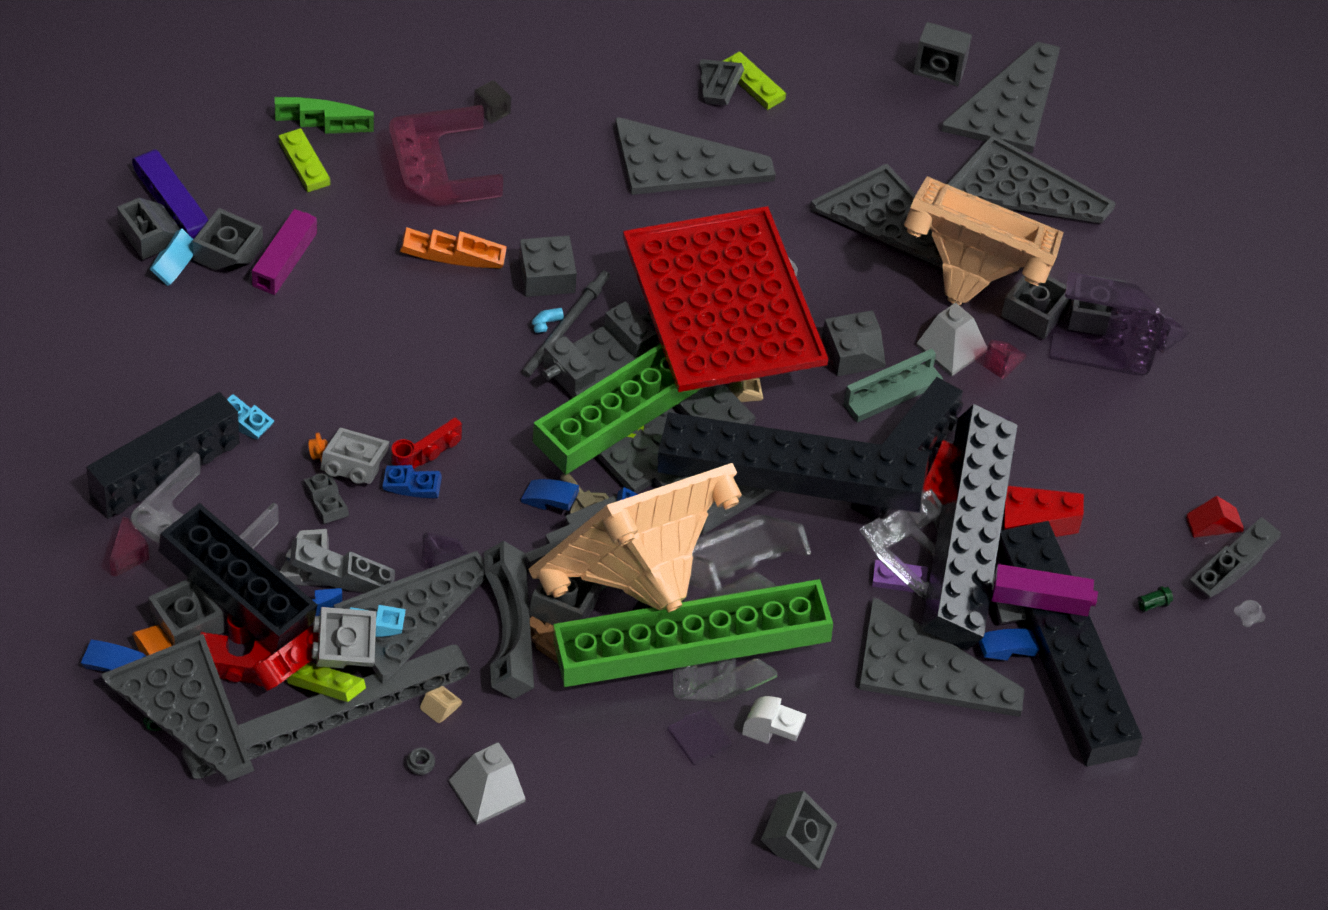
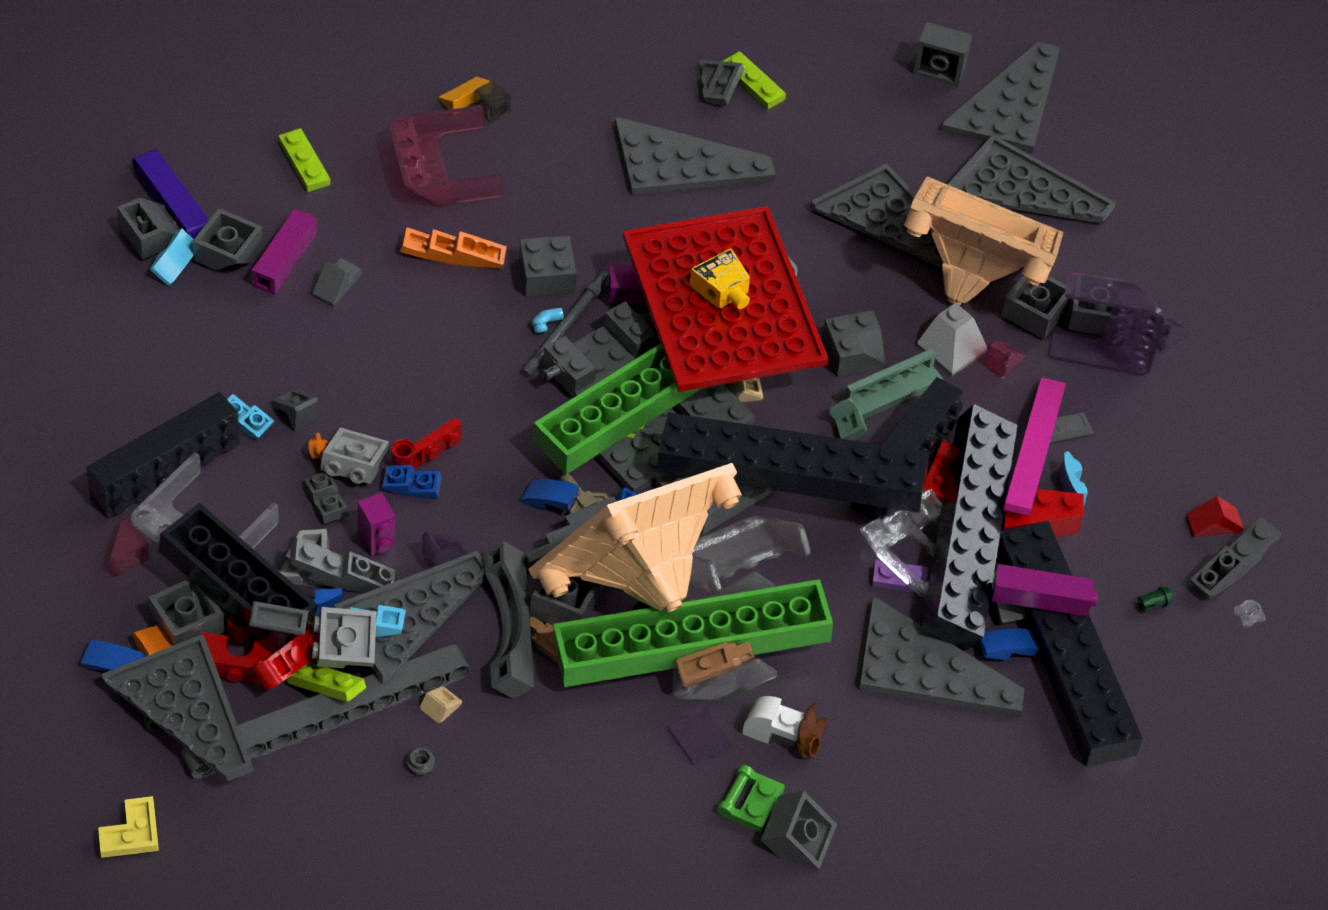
bright green slope [274,97,374,134] -> none
light grey slope [449,742,525,825] -> none
none -> light yellow plate [98,796,159,858]
none -> dark grey tile [249,601,309,636]
none -> dark grey slope [272,388,318,431]
none -> dark grey slope [312,258,362,307]
none -> magenta brick [358,492,396,556]
none -> light orange slope [438,77,492,114]
none -> magenta brick [609,264,646,304]
none -> medium nougat hinge [675,642,755,687]
none -> yellow torso [690,249,750,309]
none -> bright green plate [716,765,785,834]
none -> reddish brown plate [797,703,828,758]
none -> sand green bracket [829,398,868,440]
none -> dark pink tile [1004,378,1066,516]
none -> dark grey tile [1050,412,1094,443]
none -> medium azure slope [1060,451,1088,505]

